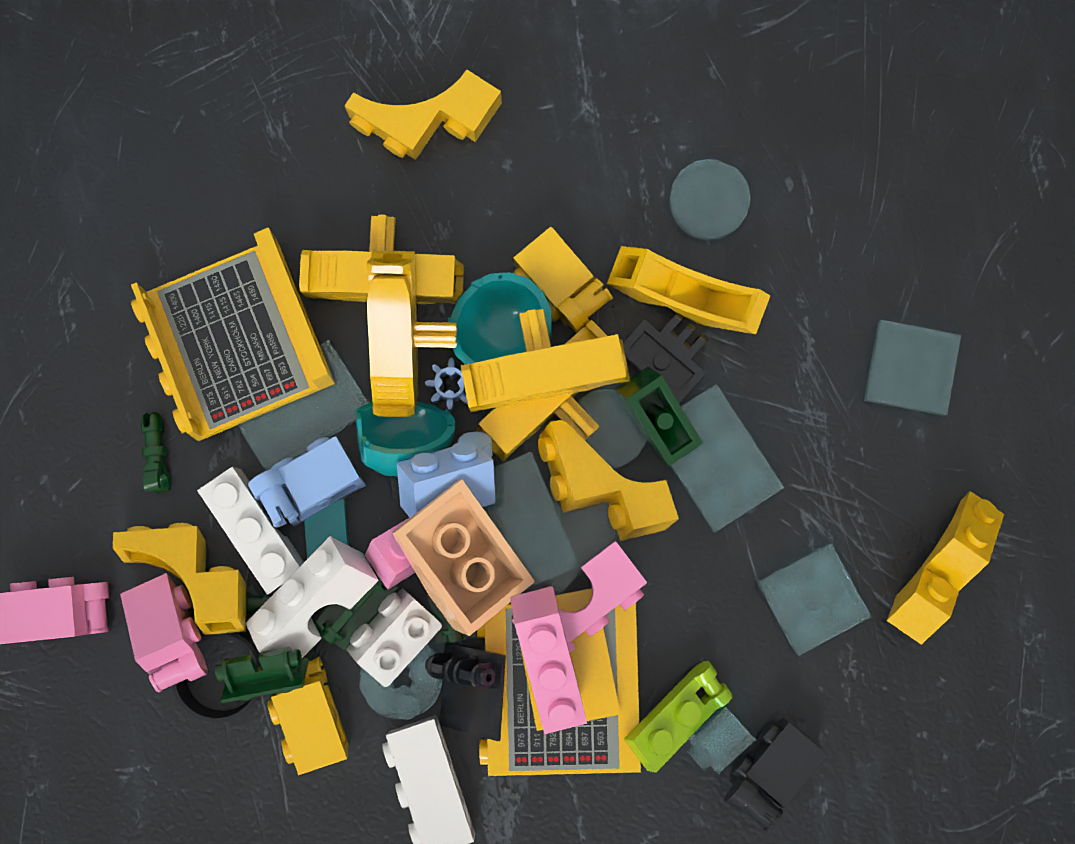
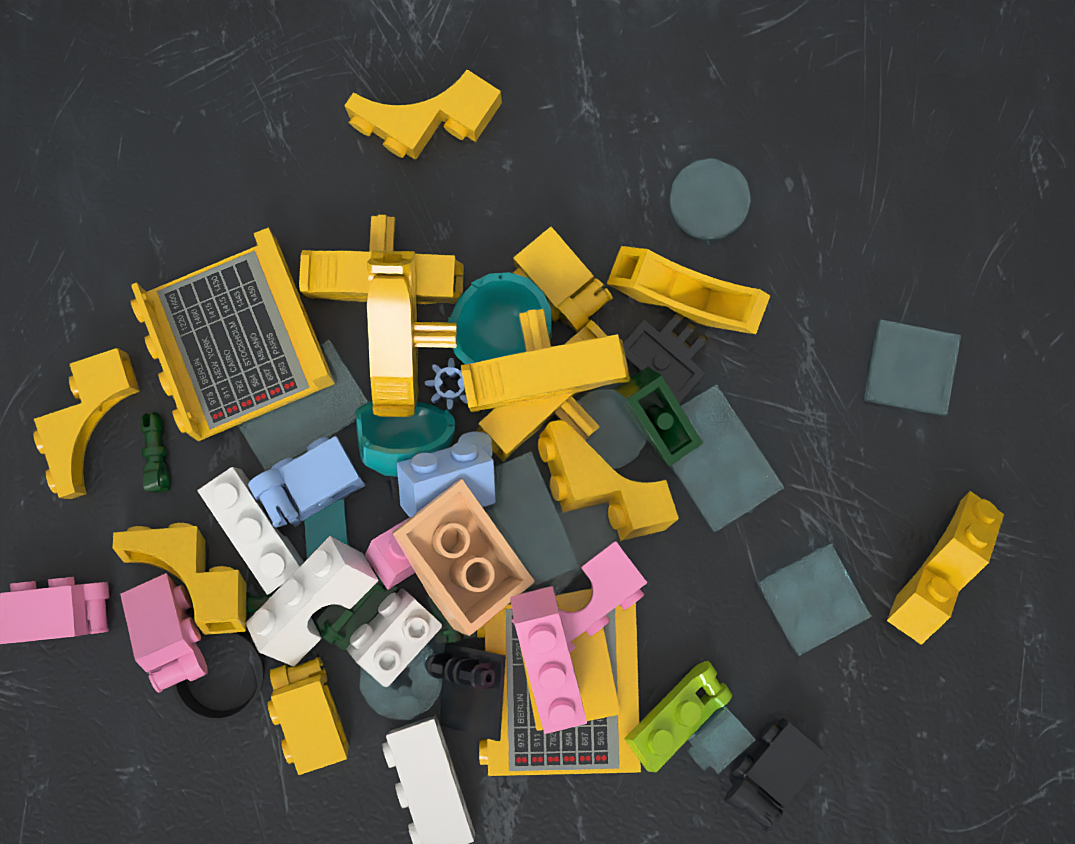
dark green hinge [215,646,309,703] -> none
none -> yellow arch [33,348,140,499]

